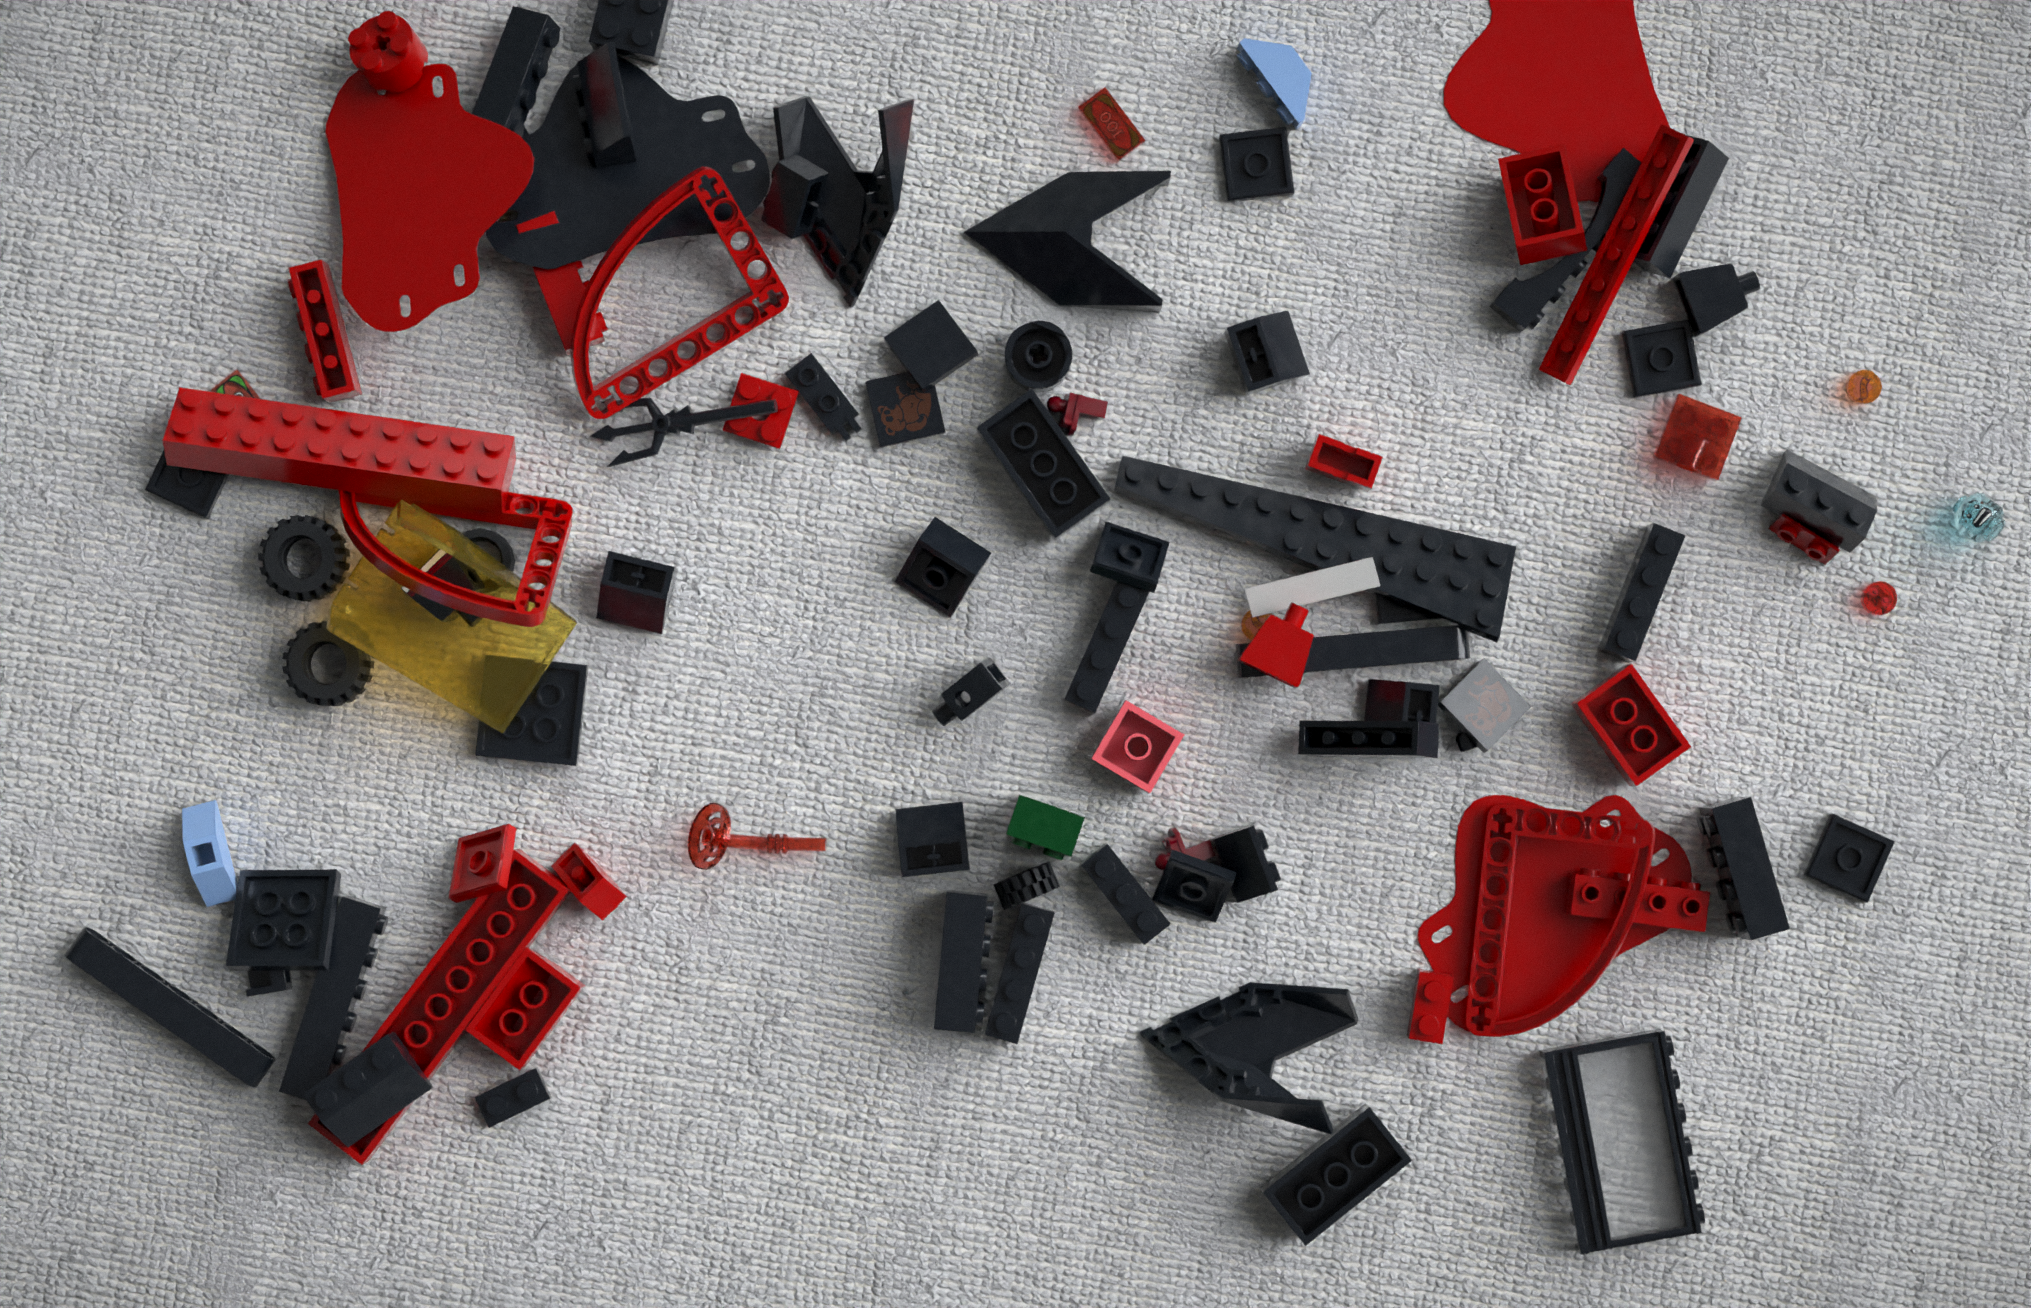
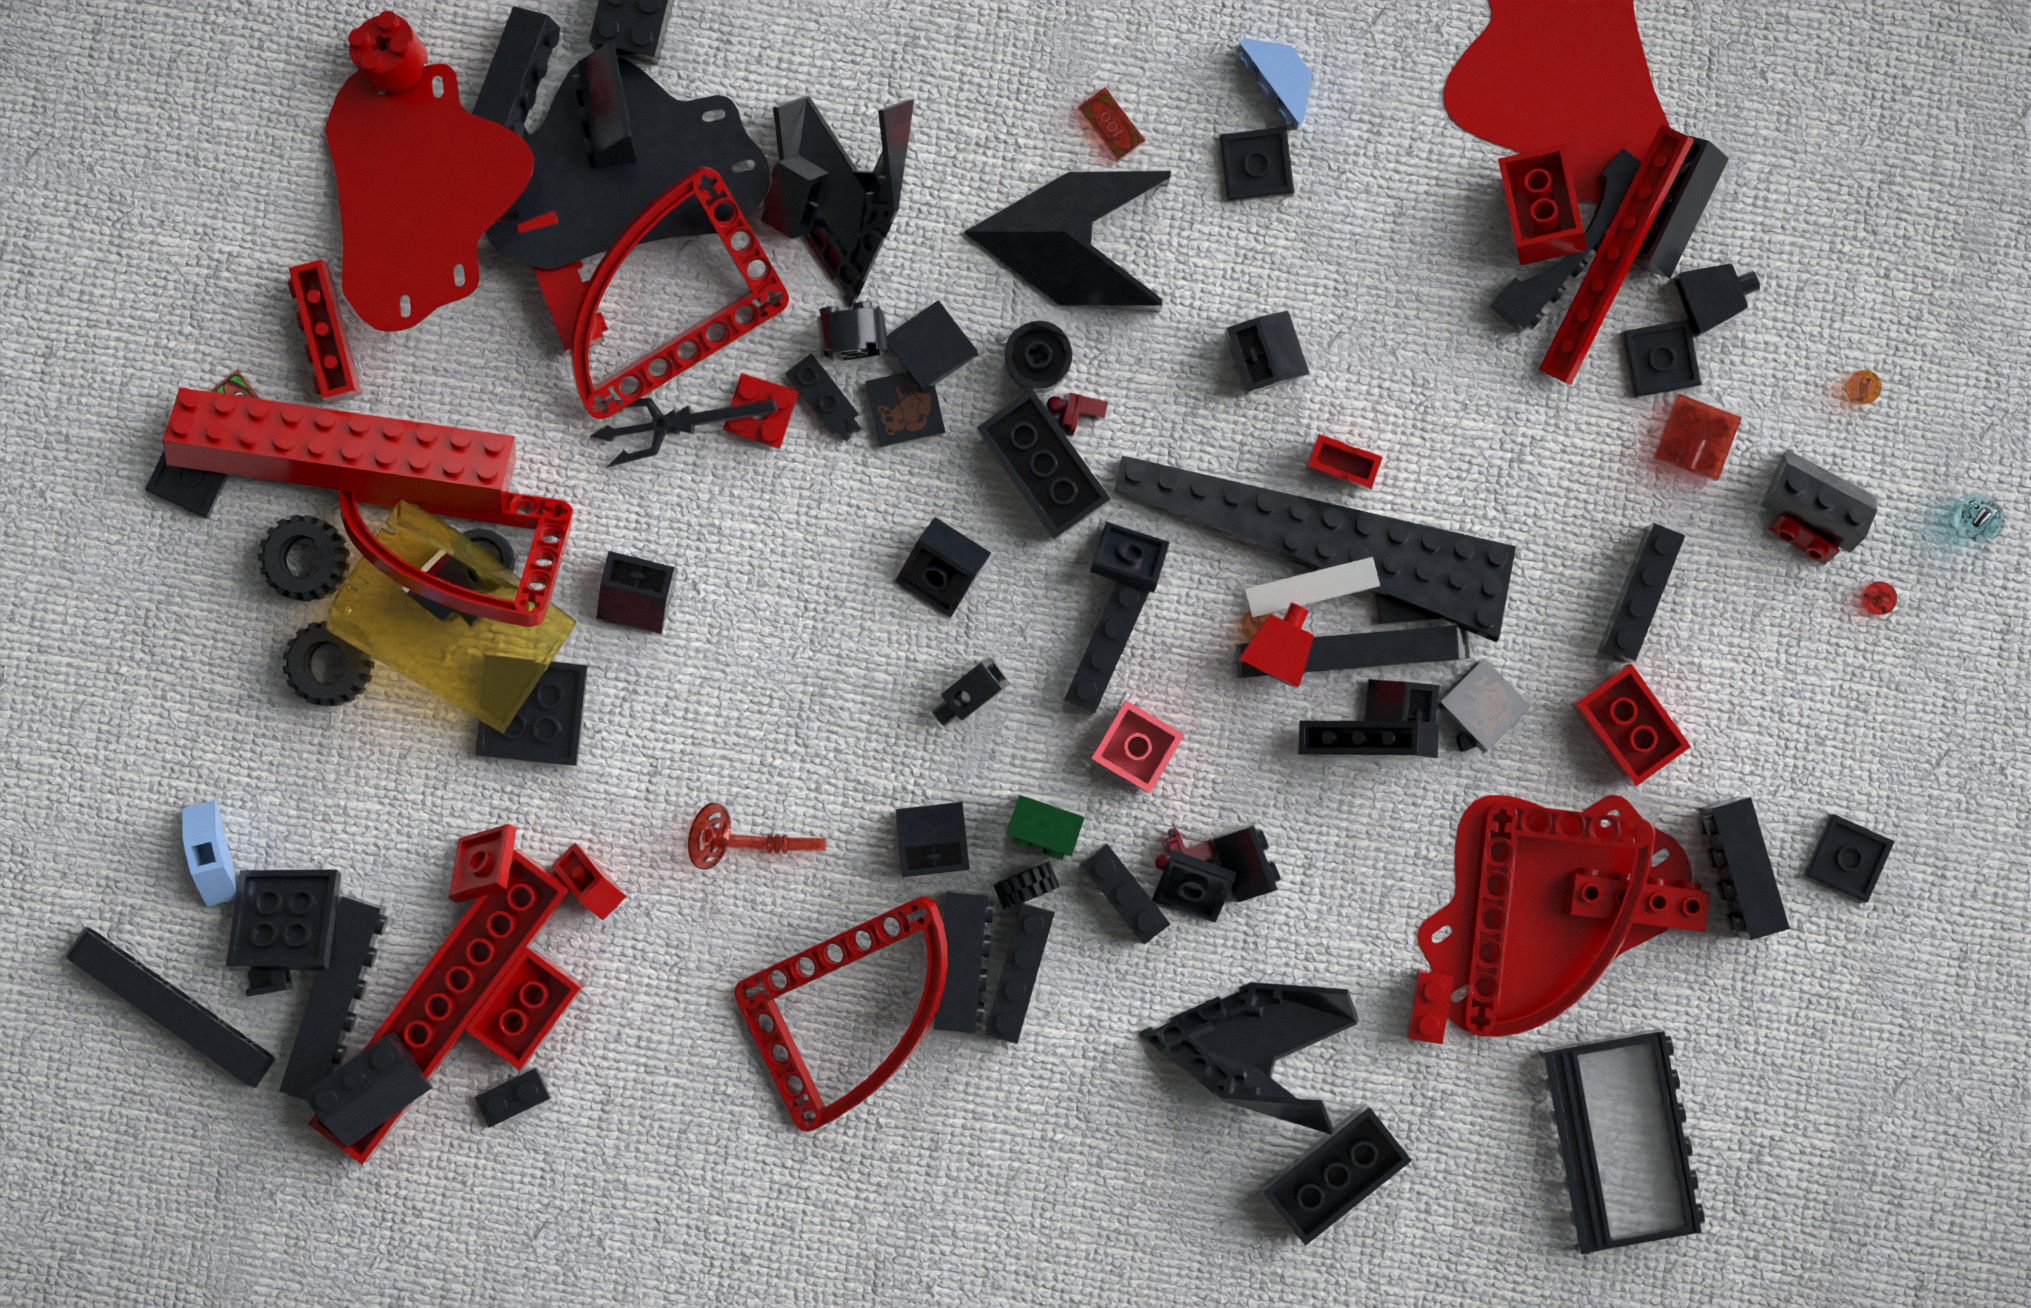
none -> red beam [734,896,948,1132]
none -> black brick [817,301,889,361]

